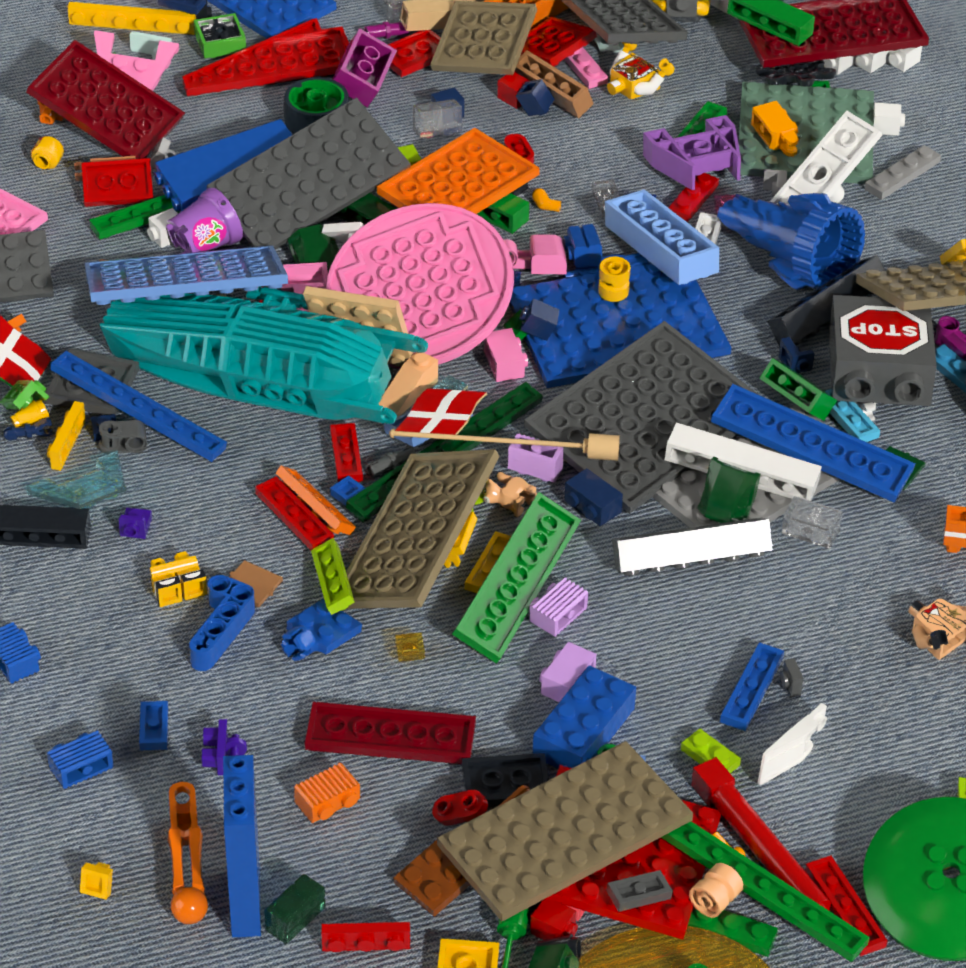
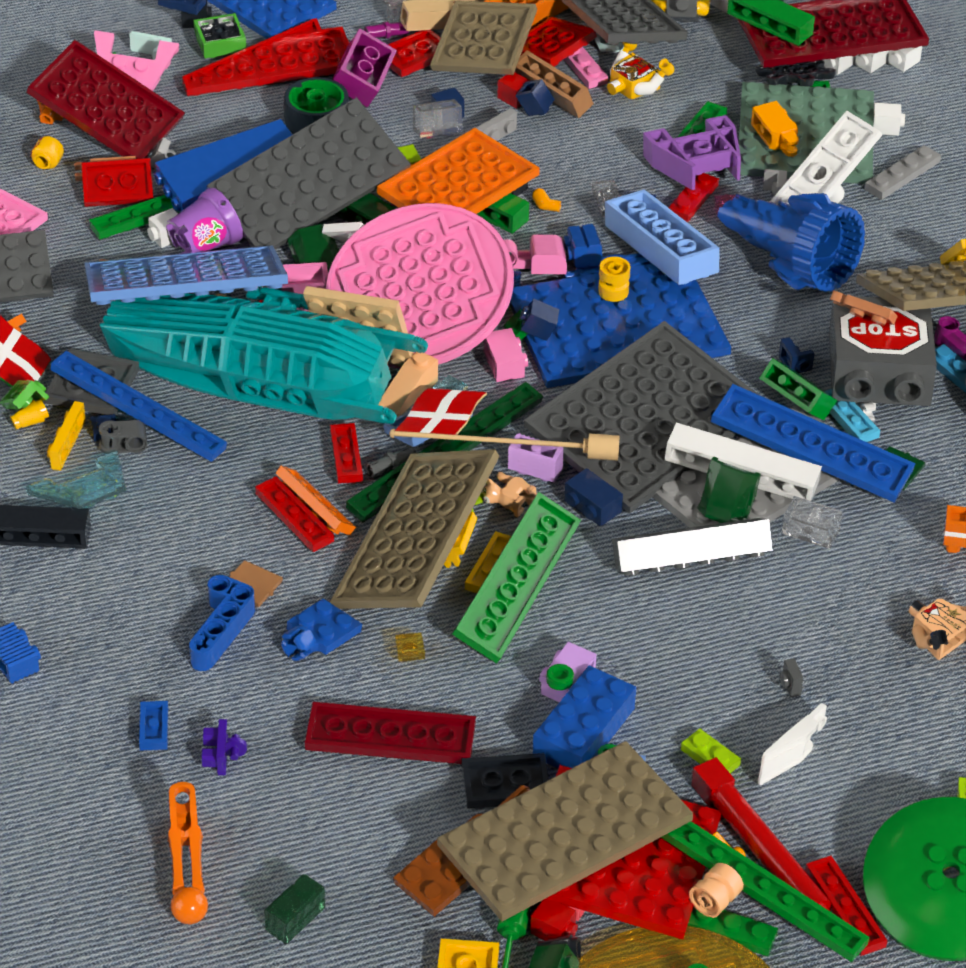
dark blue piece [3,418,53,441] -> none
blue brick [47,730,114,789] -> none
yellow plate [68,2,196,35] -> none
yellow tile [80,862,113,900] -> none
dark purple bracket [119,507,152,539] -> none
yellow hips [150,551,208,607] -> none
blue brick [223,755,261,938] -> none
orange brick [294,762,360,823] -> none
lime plate [311,538,355,615] -> none
red plate [322,922,410,952] -> none
blue plate [330,476,365,506] -> none
red plate [432,790,488,826] -> none
red plate [504,134,534,163] -> none
lavender brick [529,577,588,637] -> none
dark grey plate [606,870,673,912] -> none
white plate [695,212,722,244] -> none
blue plate [720,642,784,731] -> none
black brick [767,255,885,347] -> none
none -> light grey plate [476,108,517,141]
none -> green tile [546,664,574,691]
none -> nougat plate [830,291,898,325]

